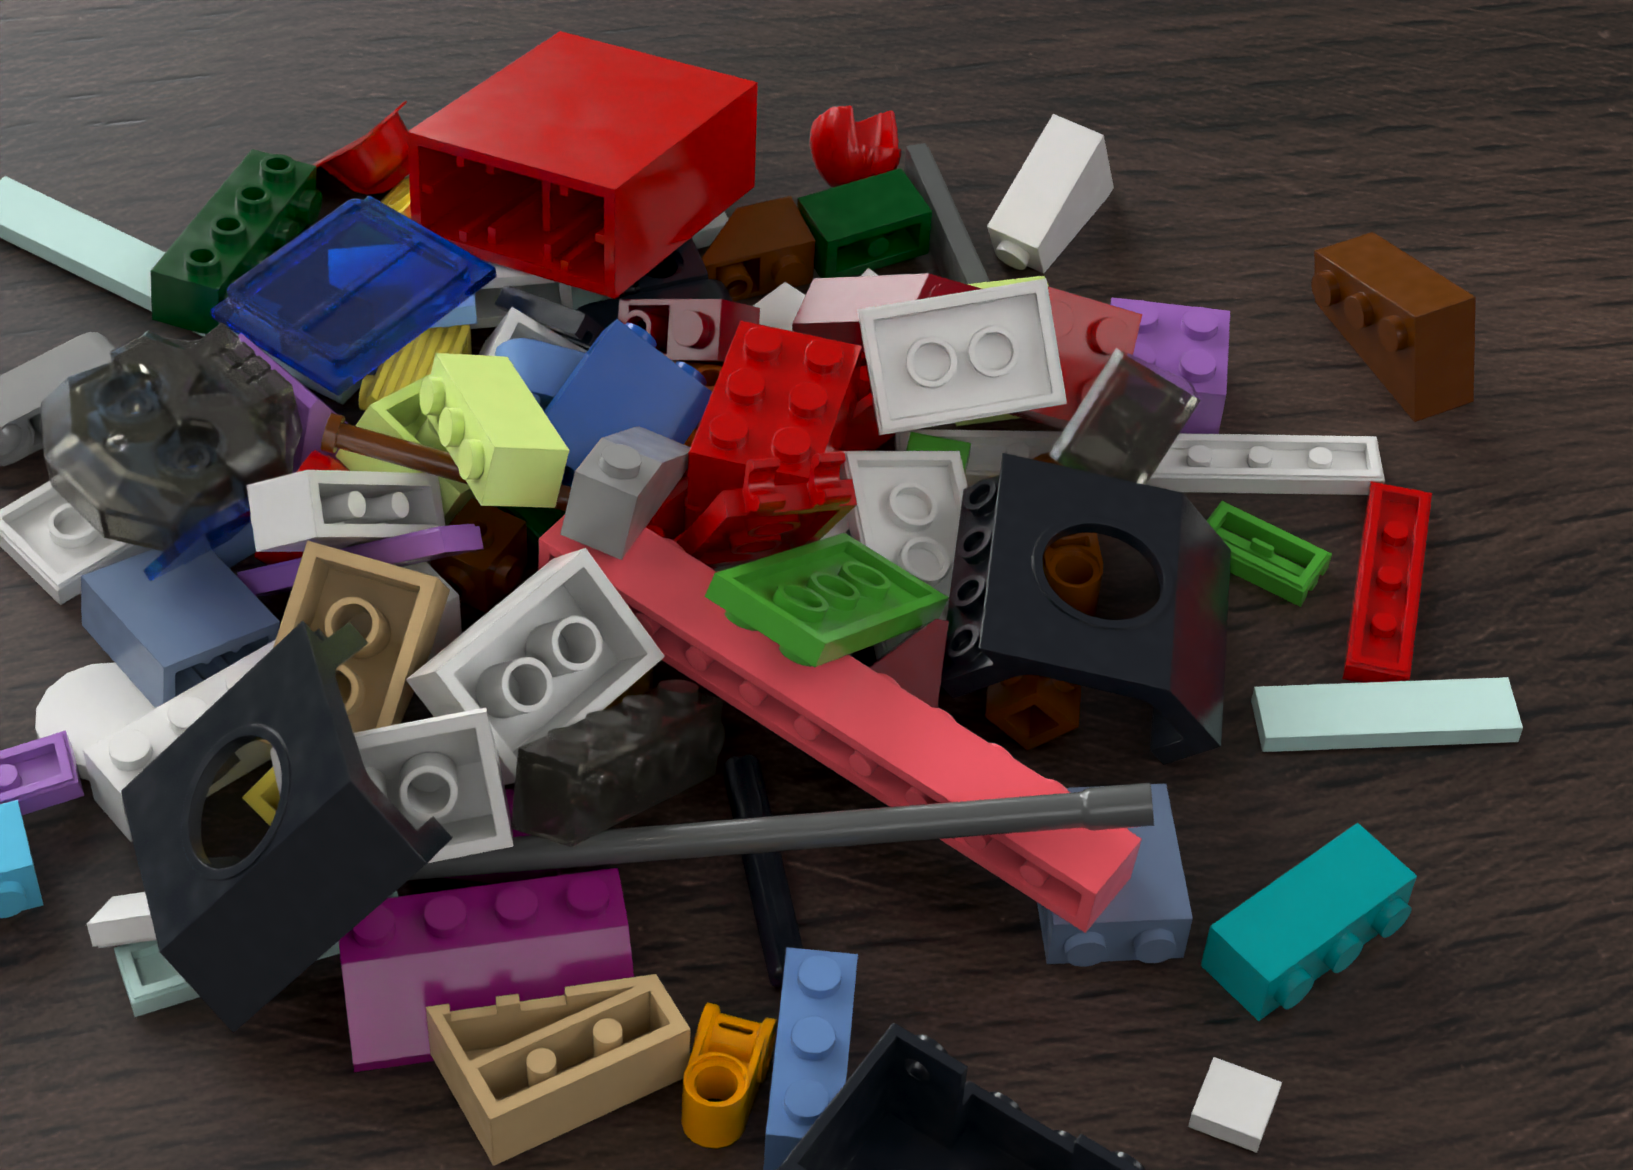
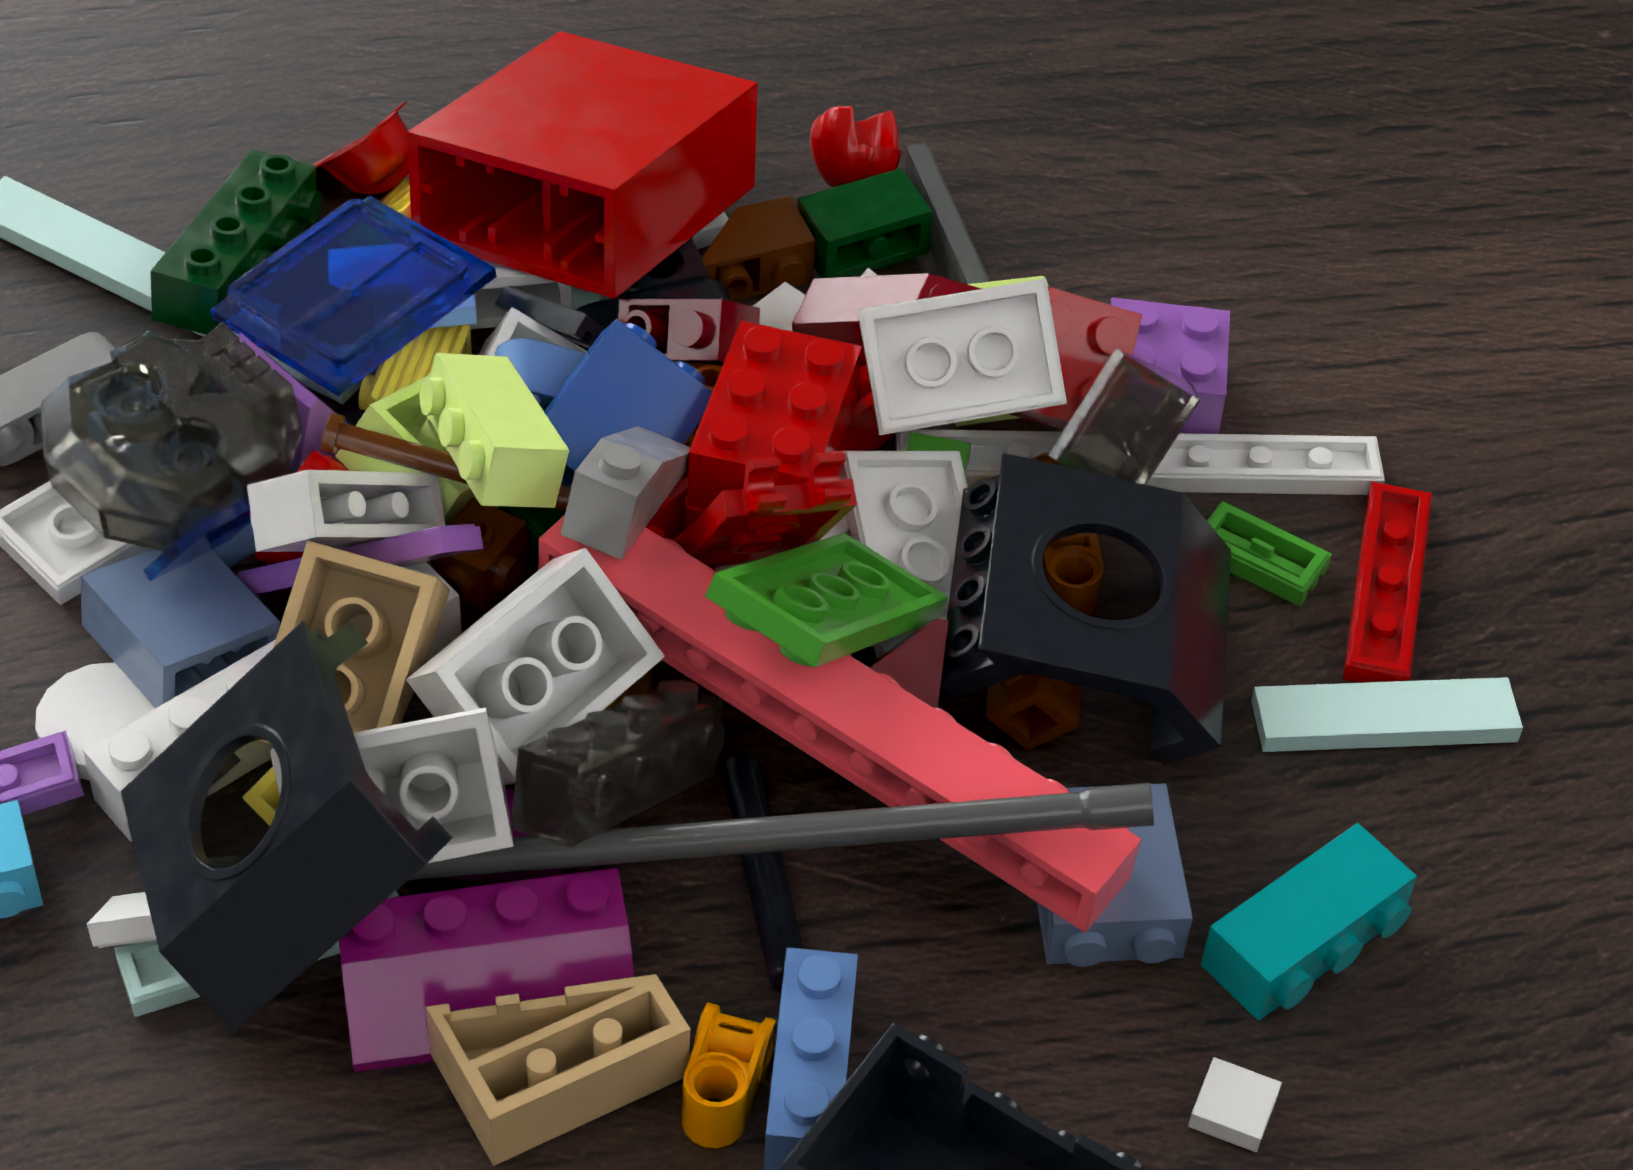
white slope [987,114,1114,273] -> none
reddish brown wedge [1311,232,1476,422] -> none

